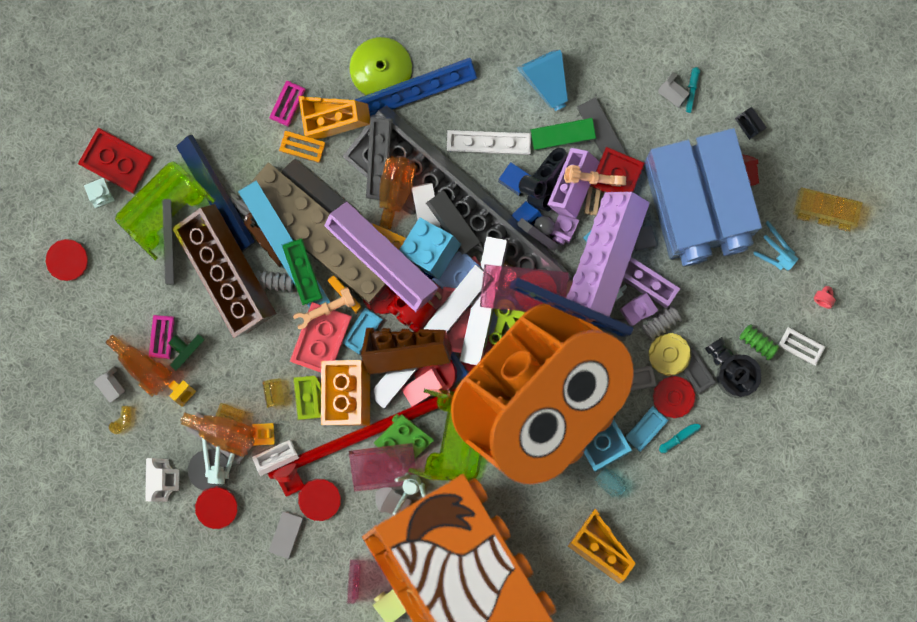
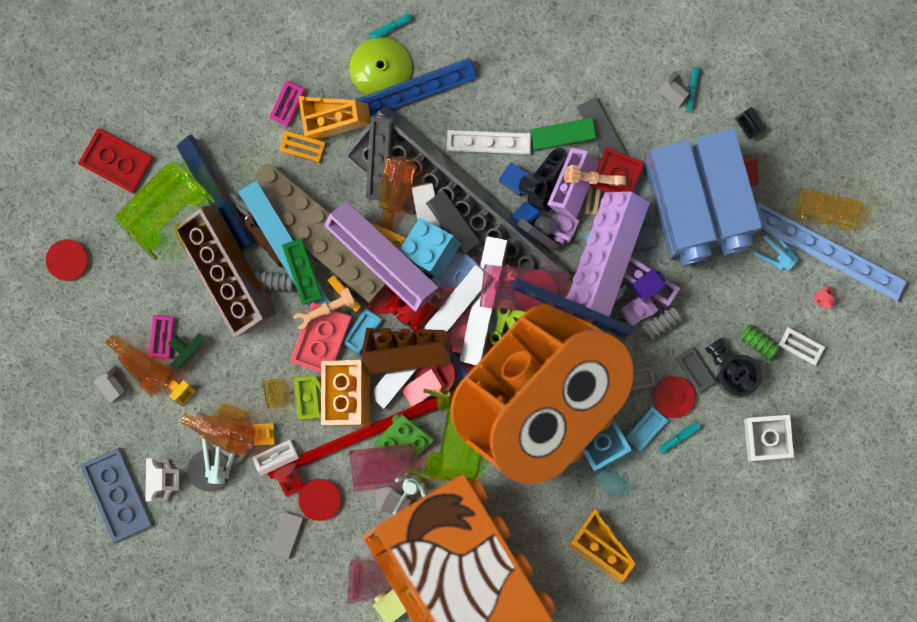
light aqua brick [84,178,115,208] -> none
clear yellow arm [109,406,132,434] -> none
dark grey tile [162,199,174,285] -> none
red tile [195,486,238,529] -> none
dark grey tile [281,159,346,214] -> none
dark azure slope [517,50,568,111] -> none
light yellow tile [649,333,691,376] -> none
none -> sand blue tile [80,448,153,543]
none -> teal piece [369,13,413,39]
none -> dark purple brick [631,269,666,303]
none -> white brick [744,415,794,462]
none -> light blue tile [756,202,907,301]

